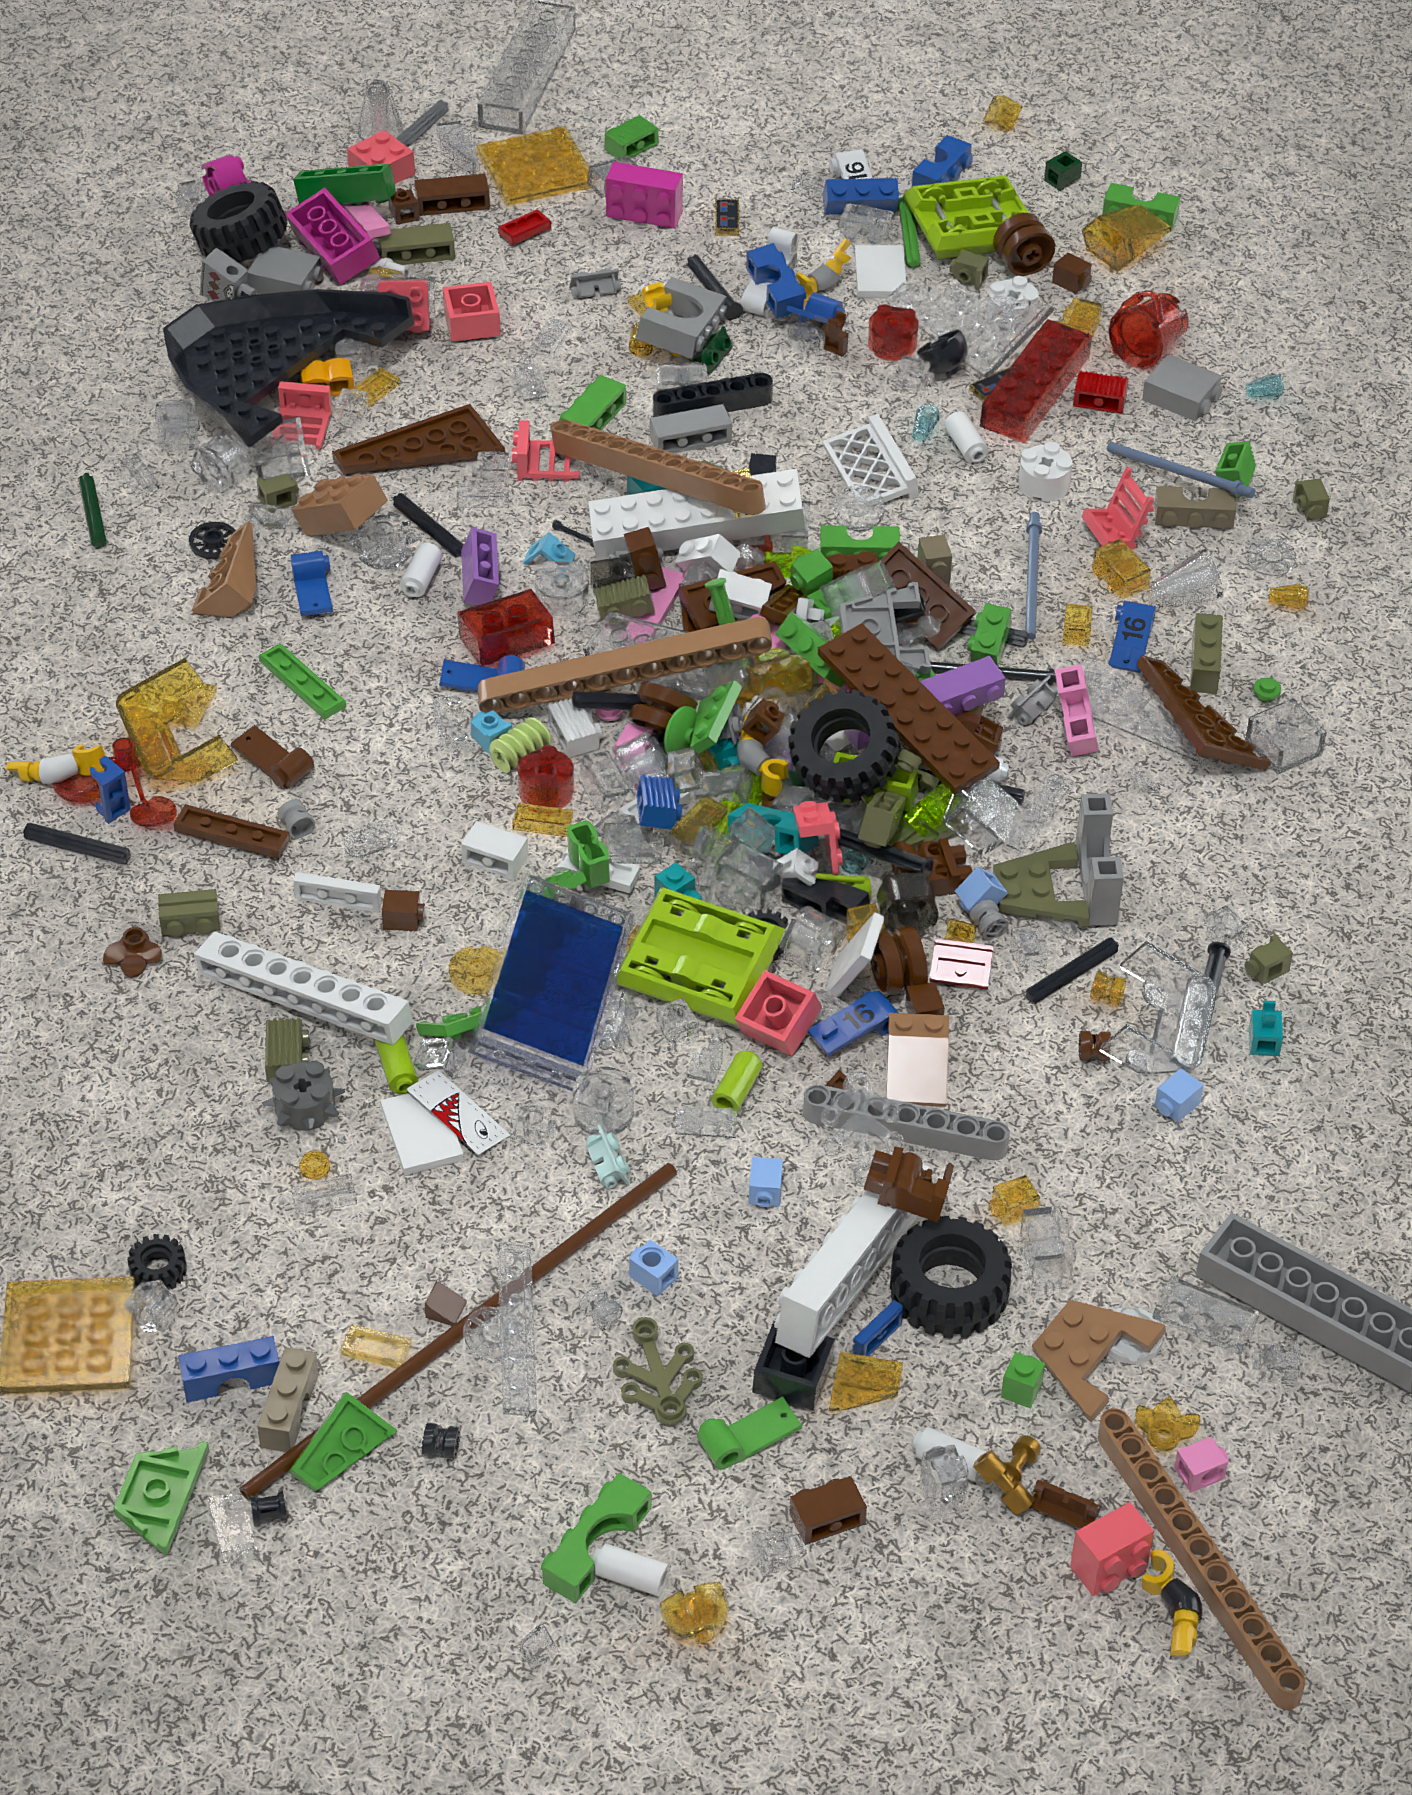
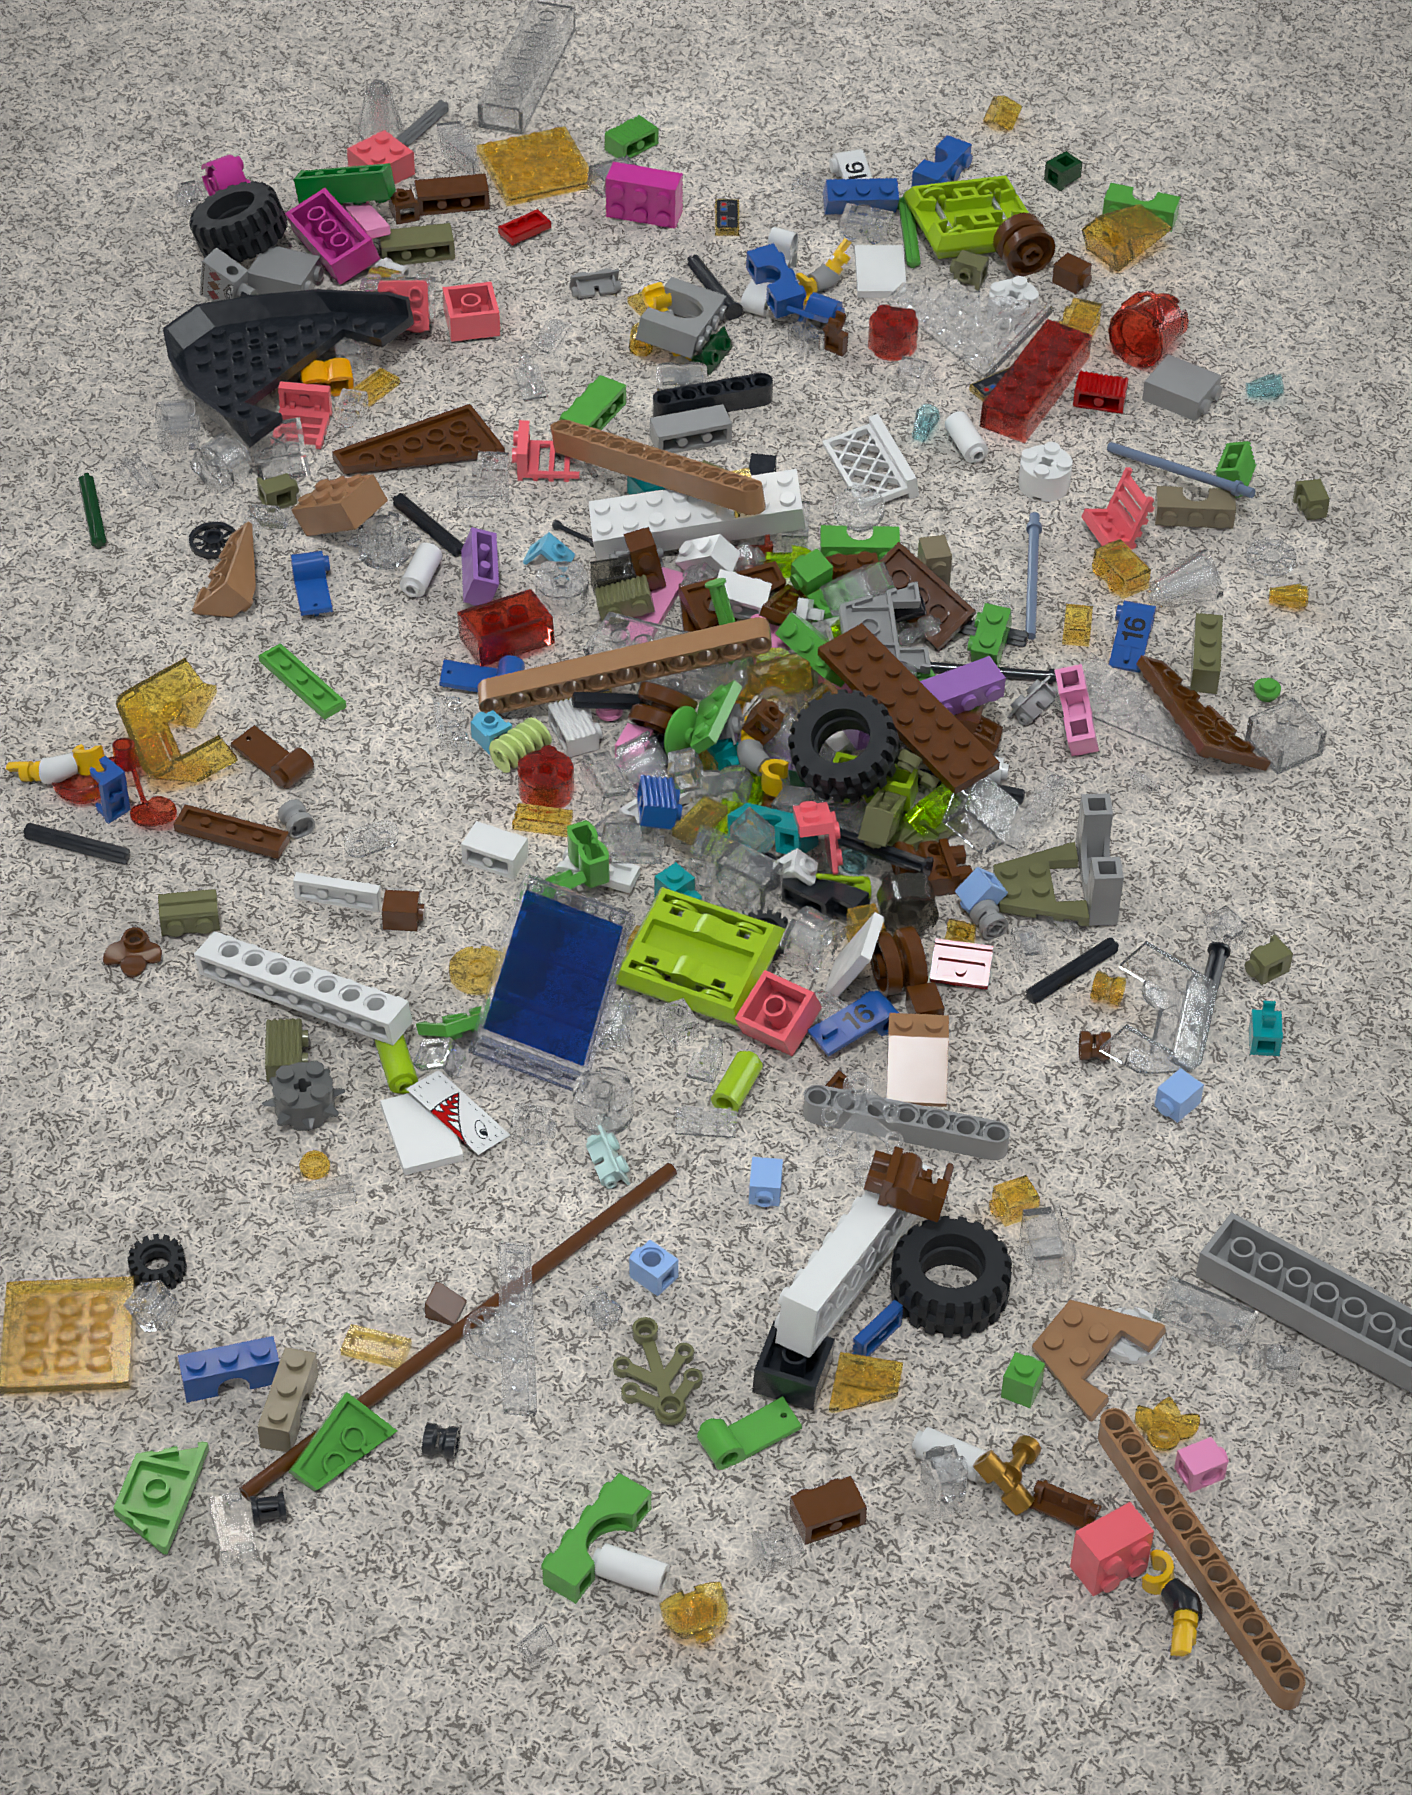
black cylinder [917,329,968,376] -> none

